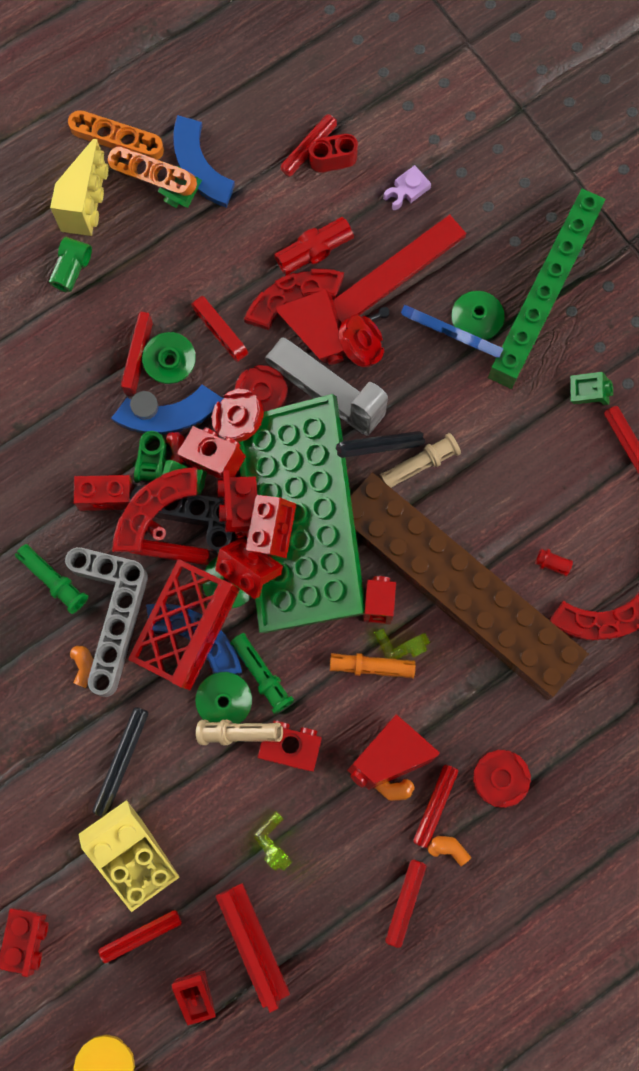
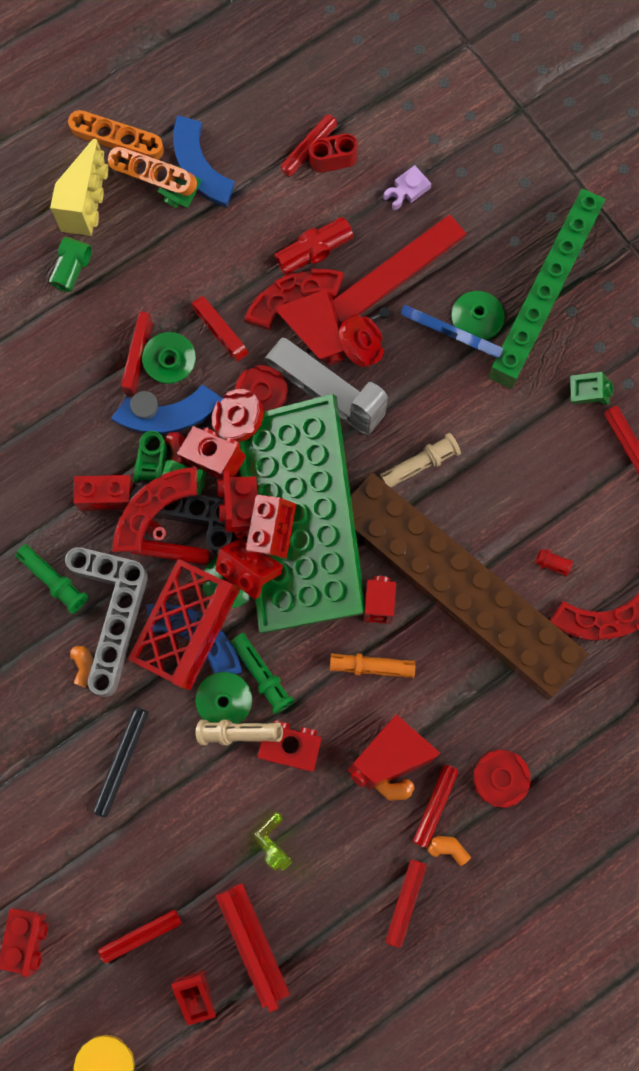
light yellow slope [79,800,180,912] -> none
black axle [335,431,425,458] -> none
clear neon green plate [374,628,430,659] -> none

